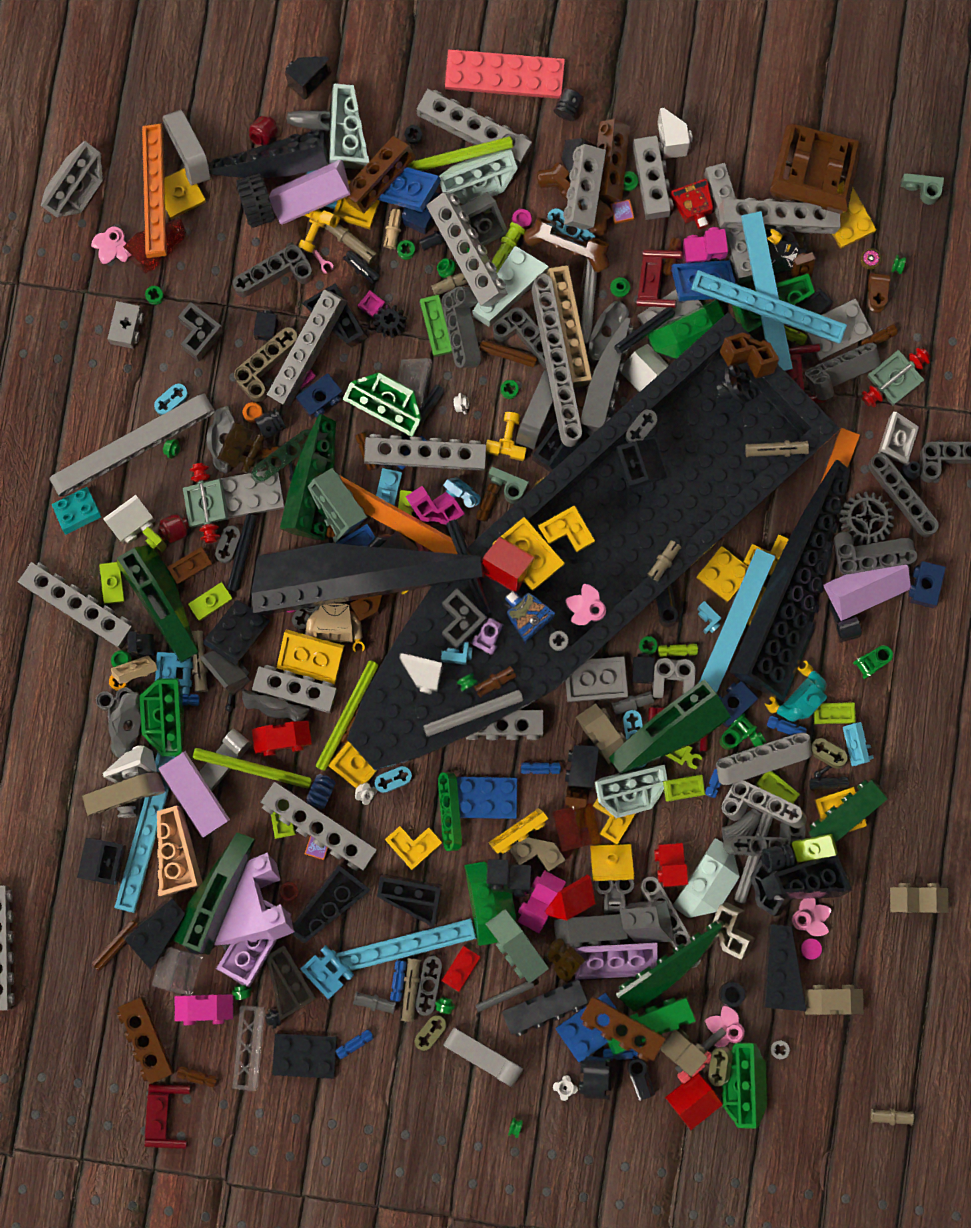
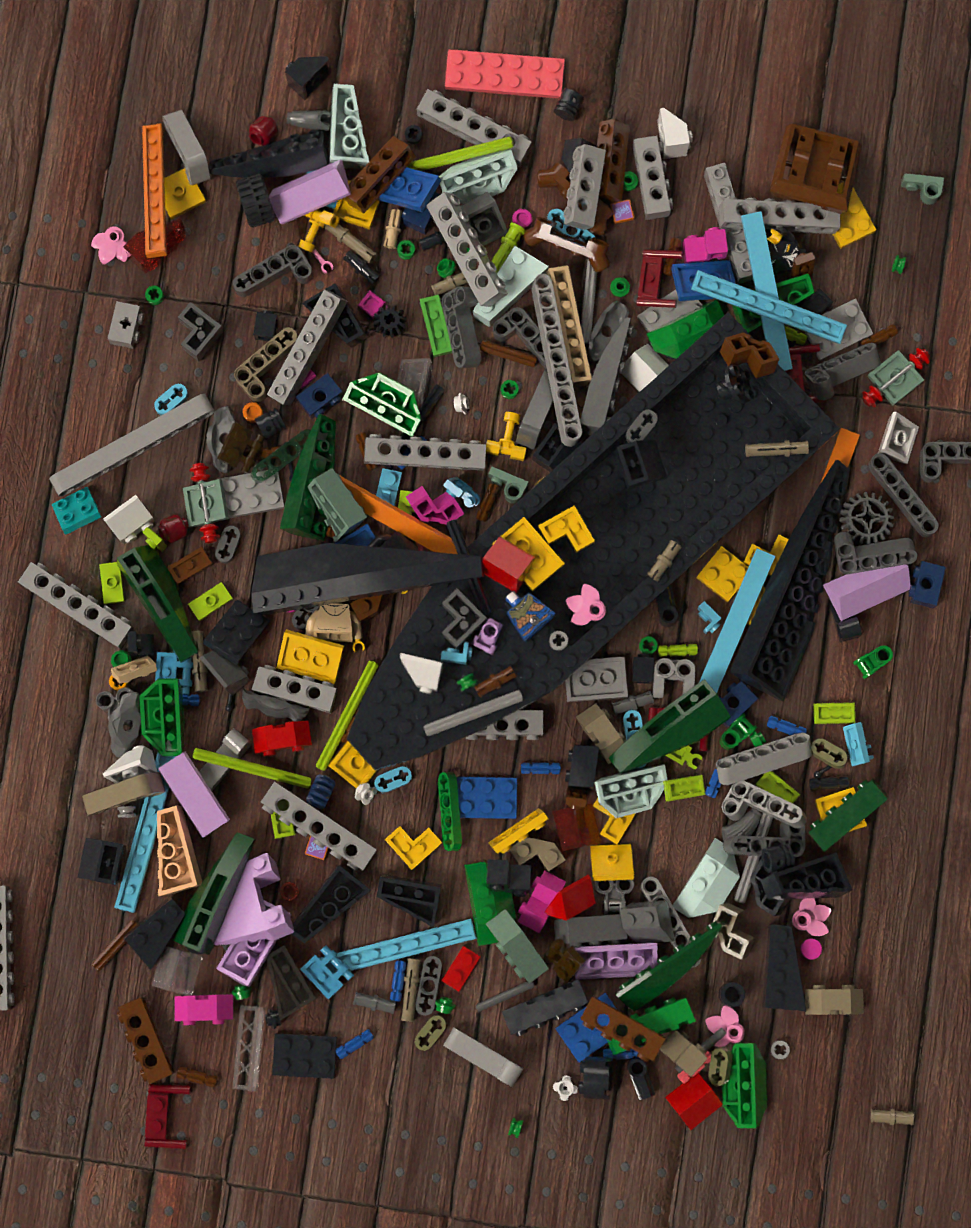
light grey wedge [40,141,103,217] -> none
green plate [163,439,180,459] -> none
black axle [227,514,257,592] -> none
black axle [614,306,675,354] -> none
red brick [654,843,688,887] -> none
red torso [670,178,713,229] -> none
teal torso [765,661,827,722] -> none
lime plate [792,834,838,863] -> none
tile [860,249,881,269] -> none
reddish brown piece [868,273,890,313] -> none
dark tan brick [890,883,948,913] -> none
black cone [900,461,920,482] -> none

